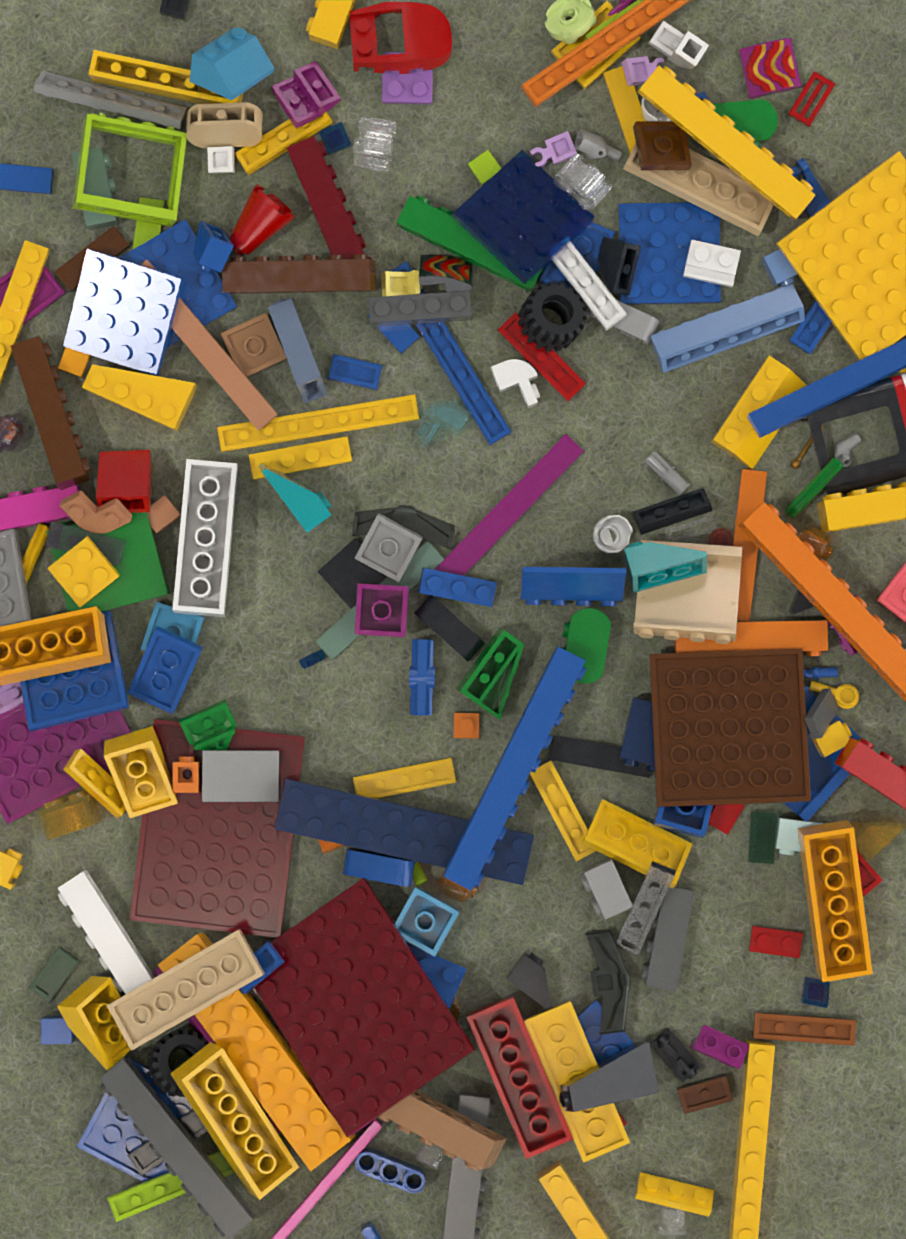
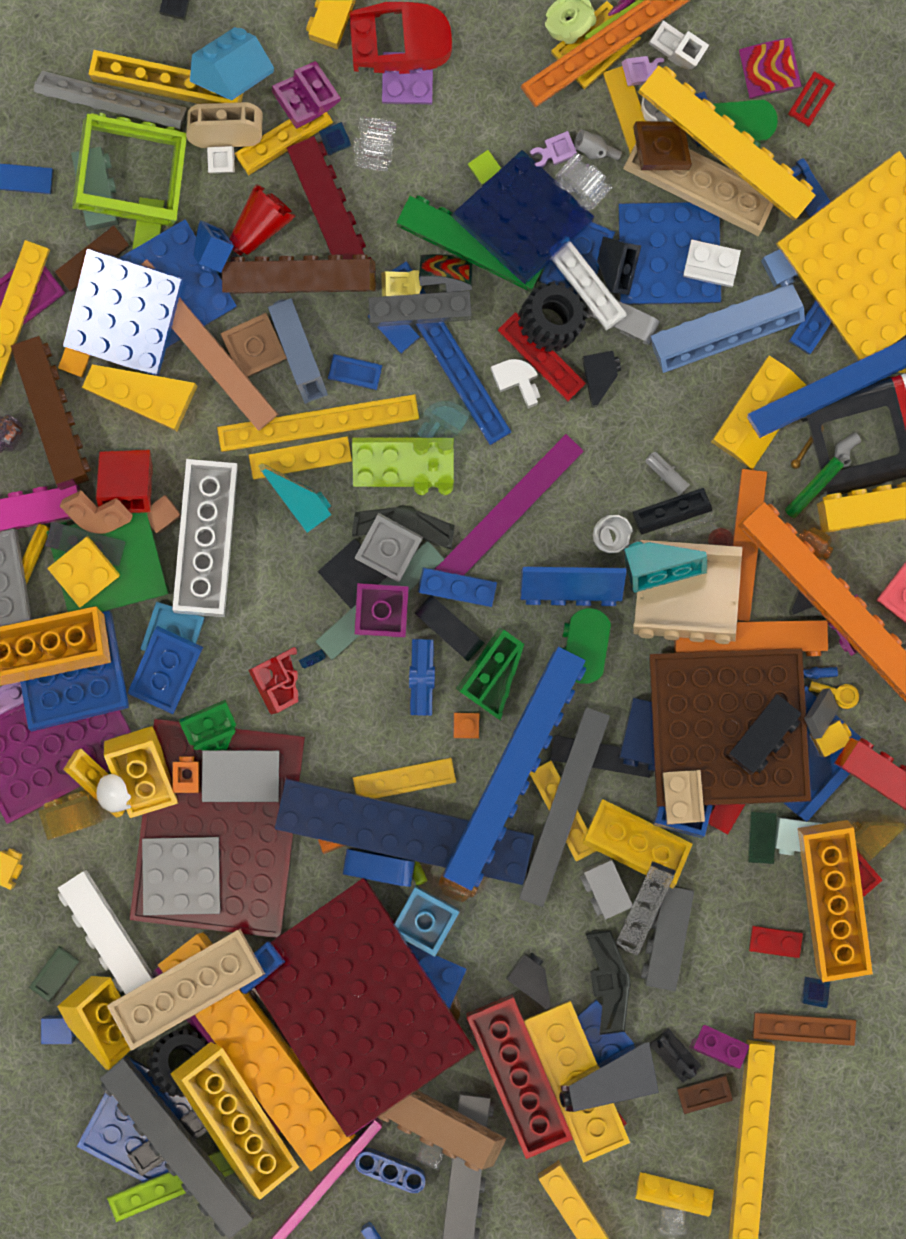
none -> white hair [96,774,131,813]
none -> light grey plate [142,837,221,915]
none -> red slope [248,647,298,715]
none -> lime hinge [352,438,454,496]
none -> dark grey tile [519,707,610,907]
none -> black slope [582,351,621,408]
none -> tan plate [662,770,705,825]
none -> black brick [727,694,802,775]

